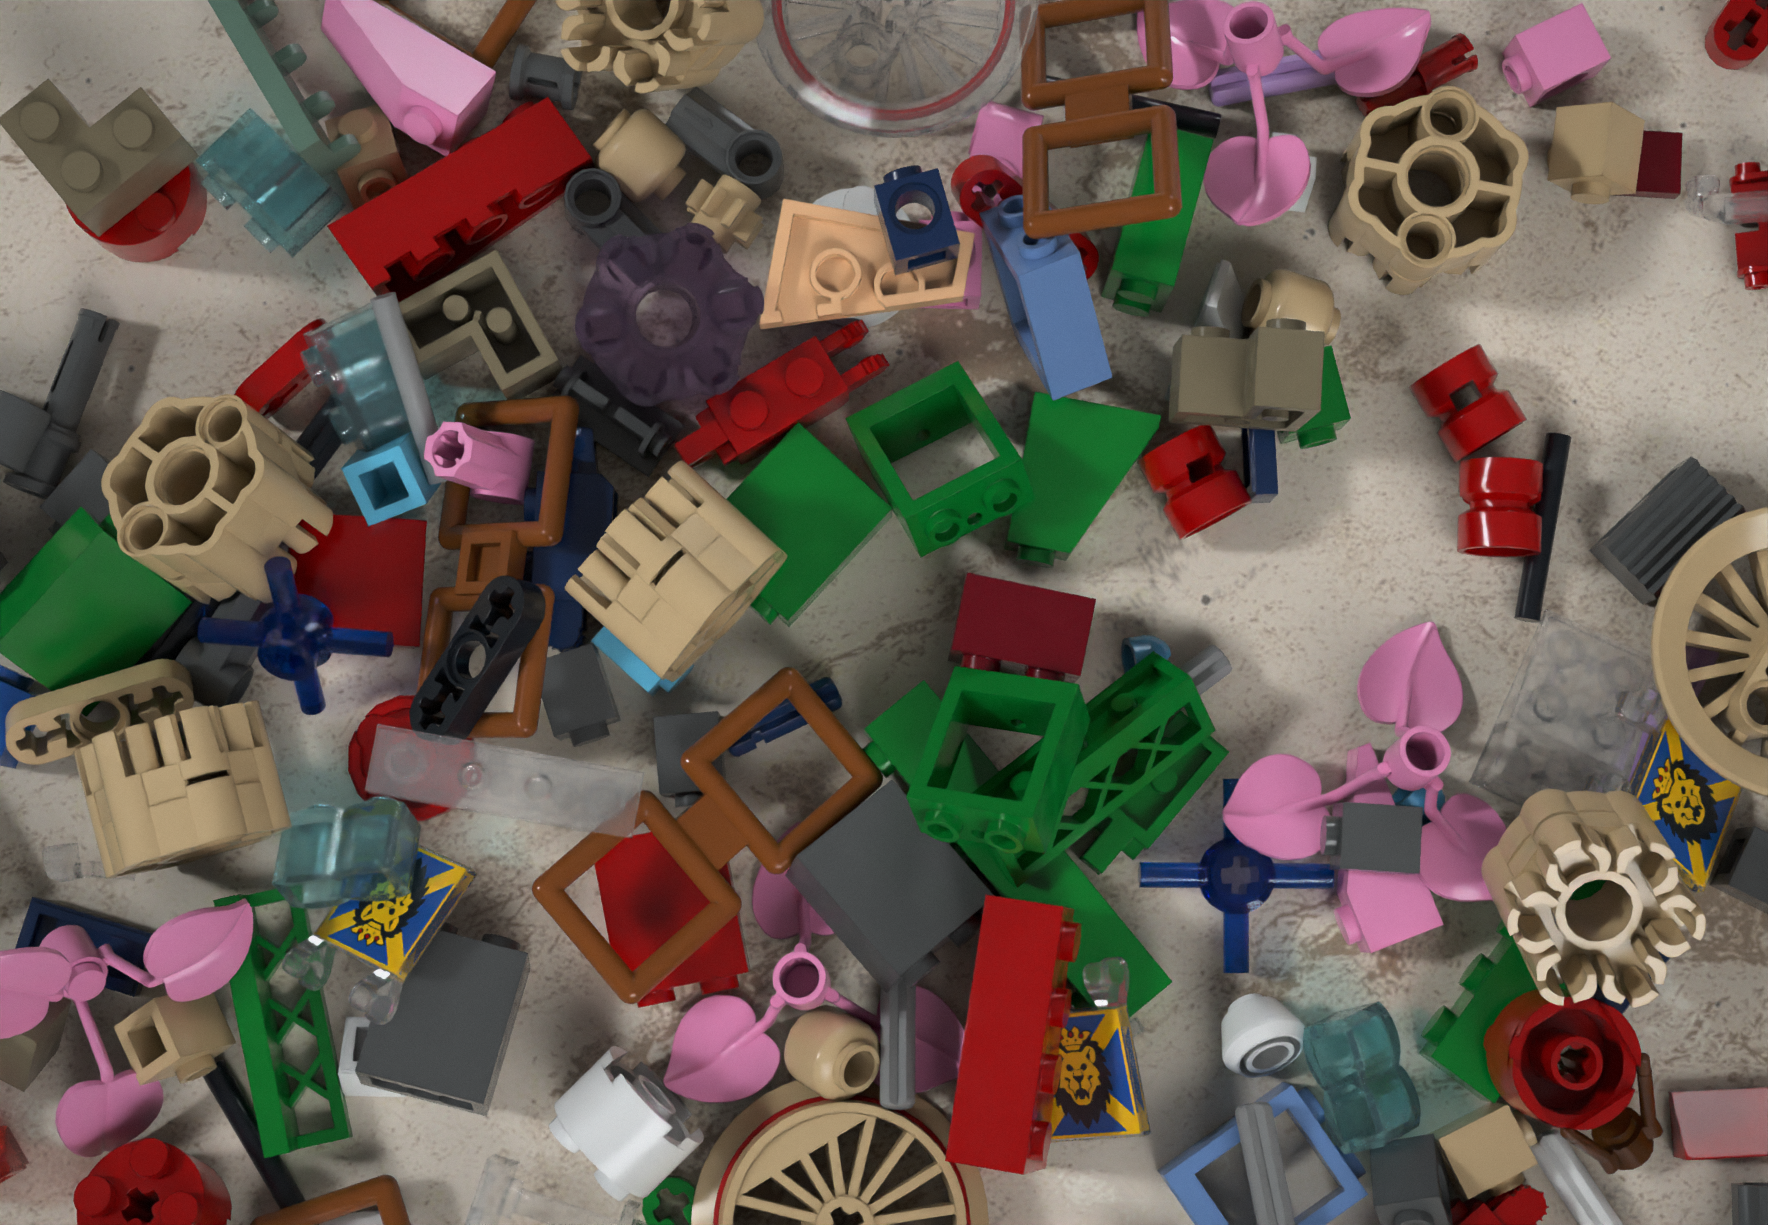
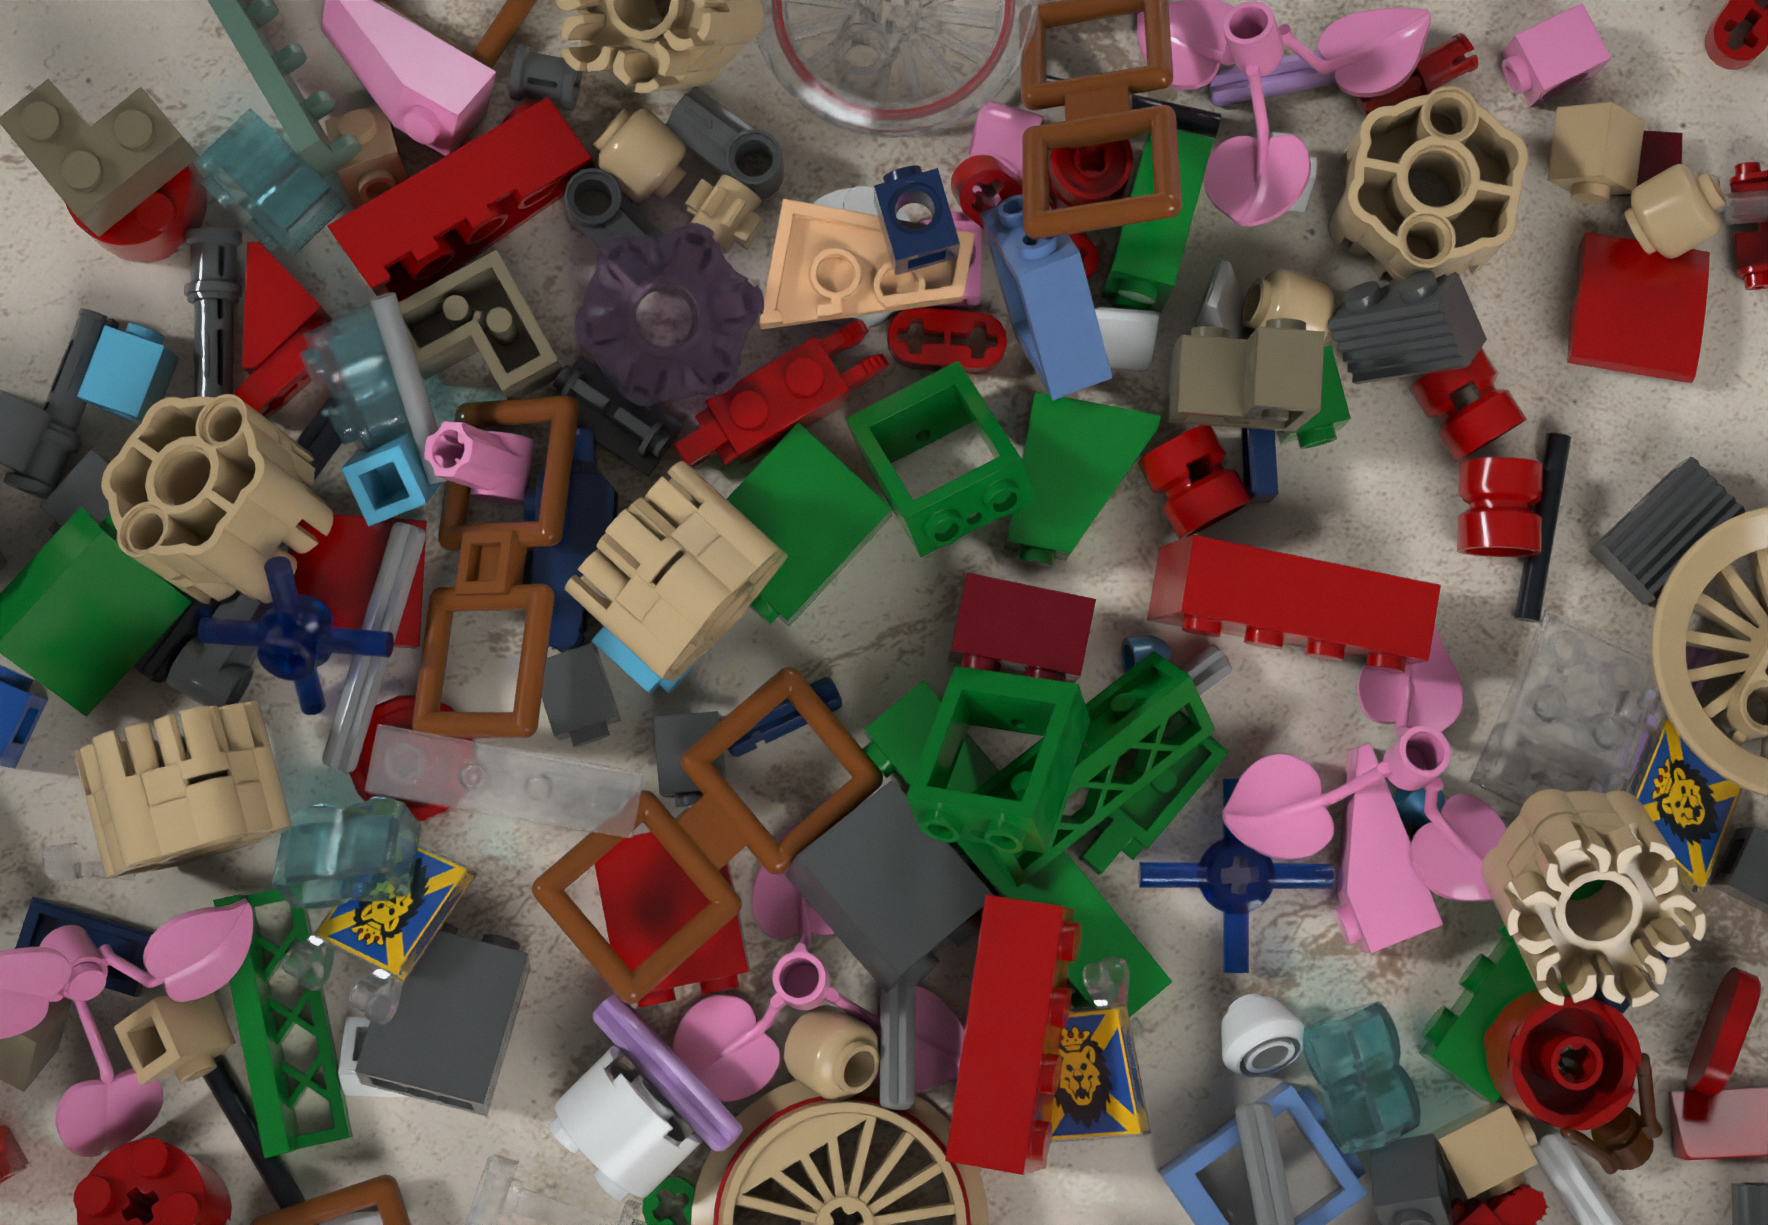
tan beam [5,659,194,765] -> none
black beam [410,576,546,746] -> none
dark grey brick [1320,802,1423,875] -> none
none -> medium azure brick [77,323,179,424]
none -> dark grey pin [184,228,242,398]
none -> red slope [242,242,332,375]
none -> light grey axle [322,522,426,772]
none -> lavender axle [593,995,743,1152]
none -> red beam [887,308,1007,374]
none -> red wheel [1048,139,1134,209]
none -> white slope [1095,307,1159,371]
none -> red wedge [1147,535,1441,673]
none -> dark grey brick [1328,271,1487,385]
none -> red slope [1567,232,1710,383]
none -> tan head [1625,164,1727,259]
none -> red tile [1687,967,1761,1097]

